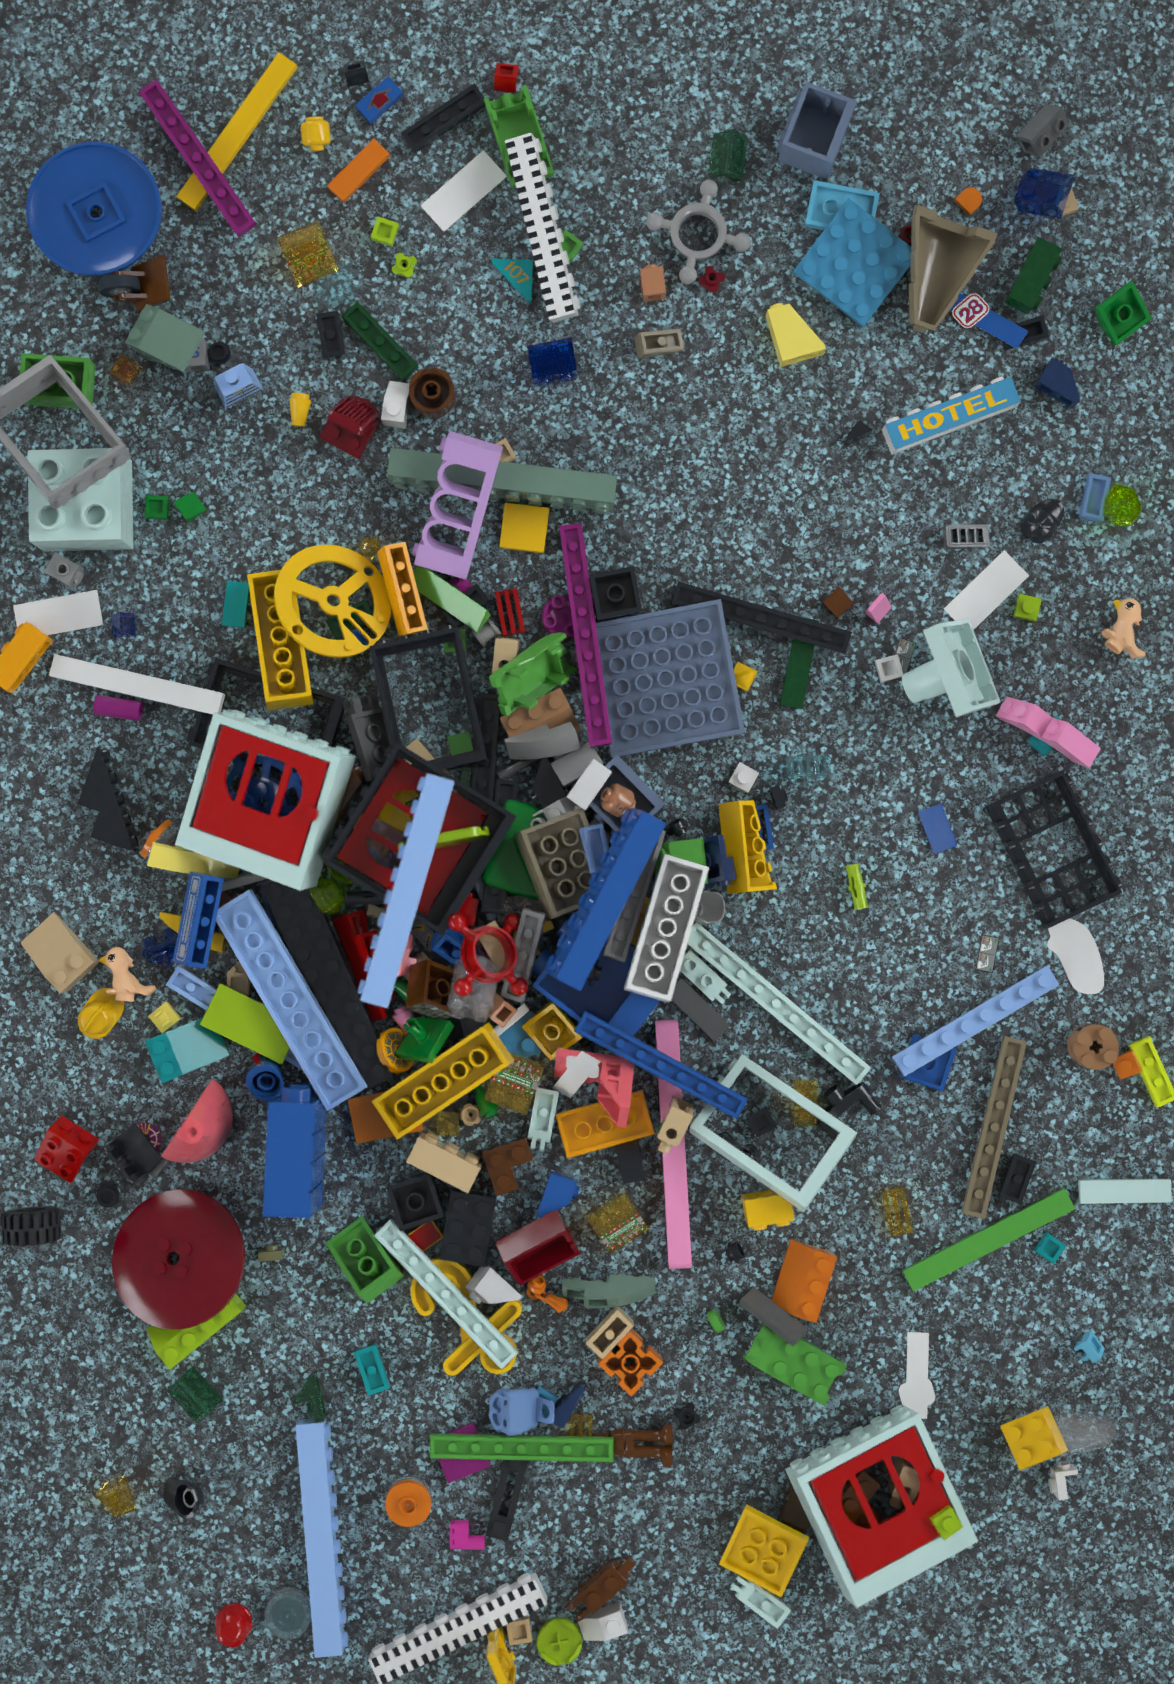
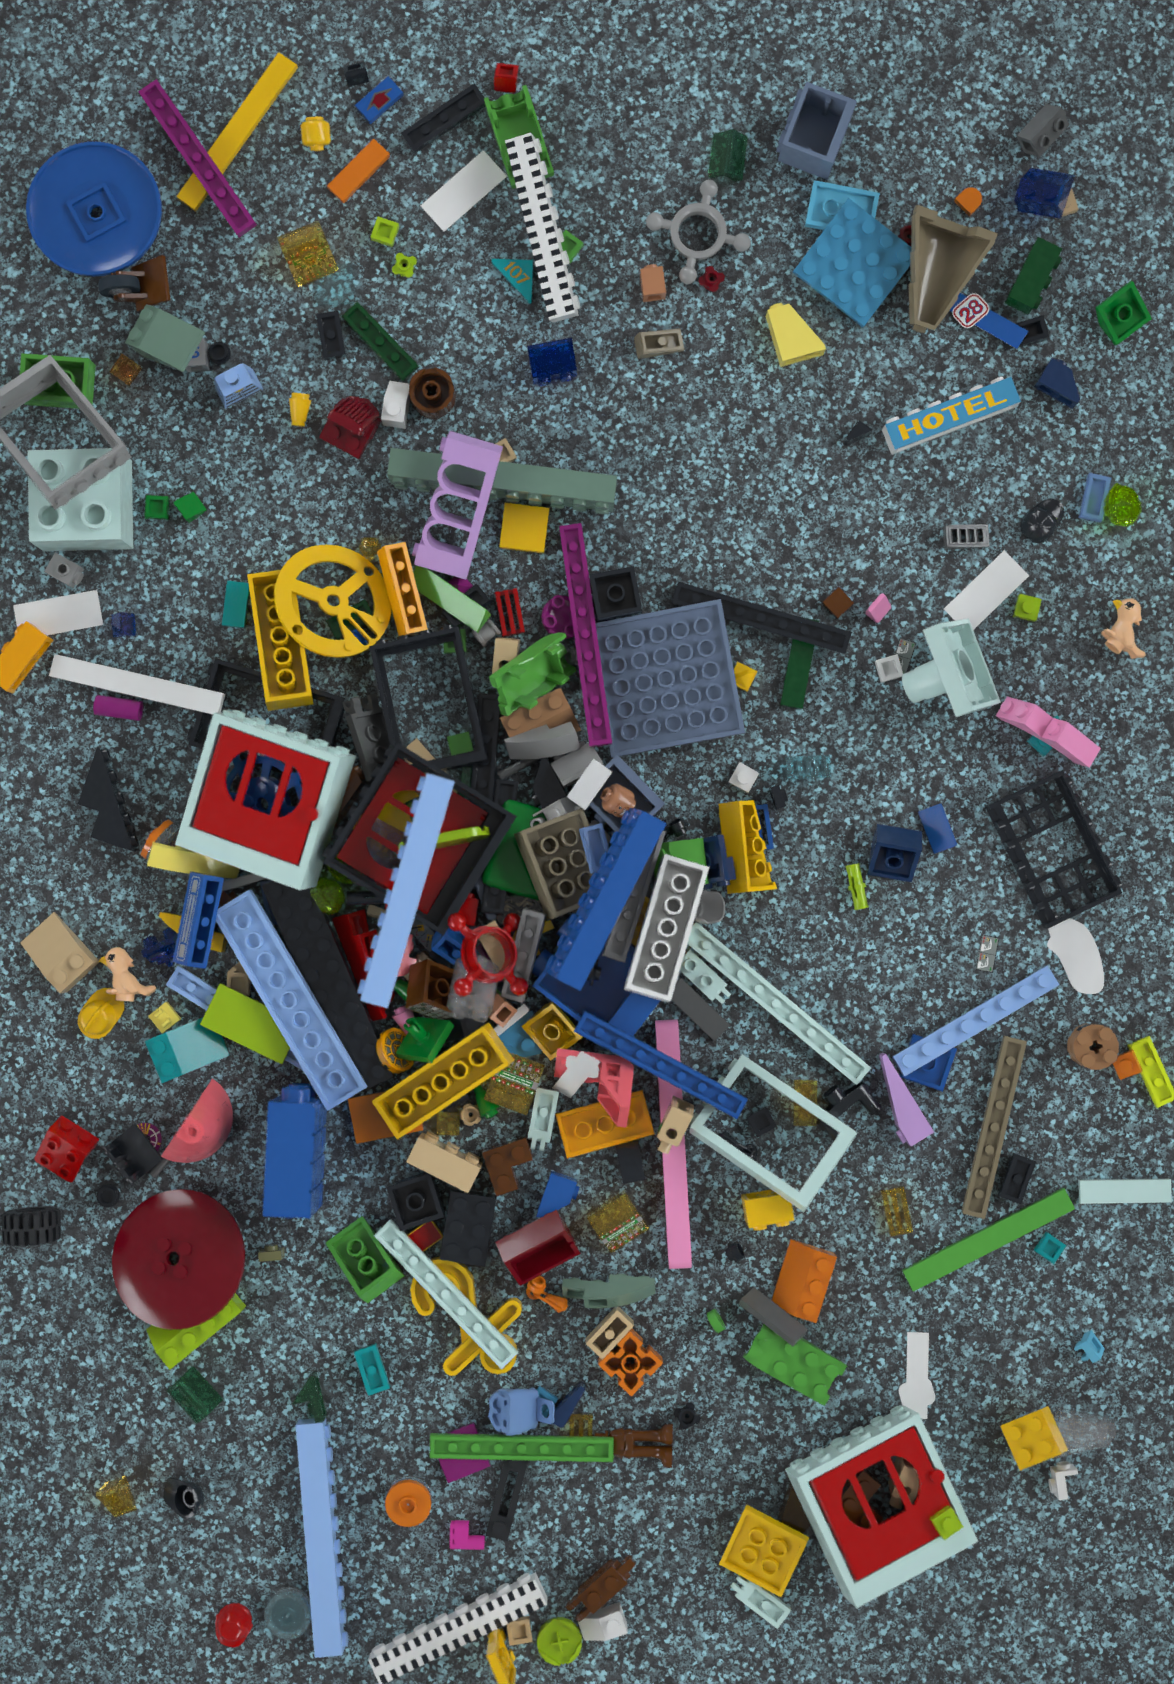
blue hat [246,1053,284,1101] -> none
slope [465,1266,522,1304] -> none
none -> dark blue slope [867,824,922,882]
none -> lavender slope [879,1053,934,1146]

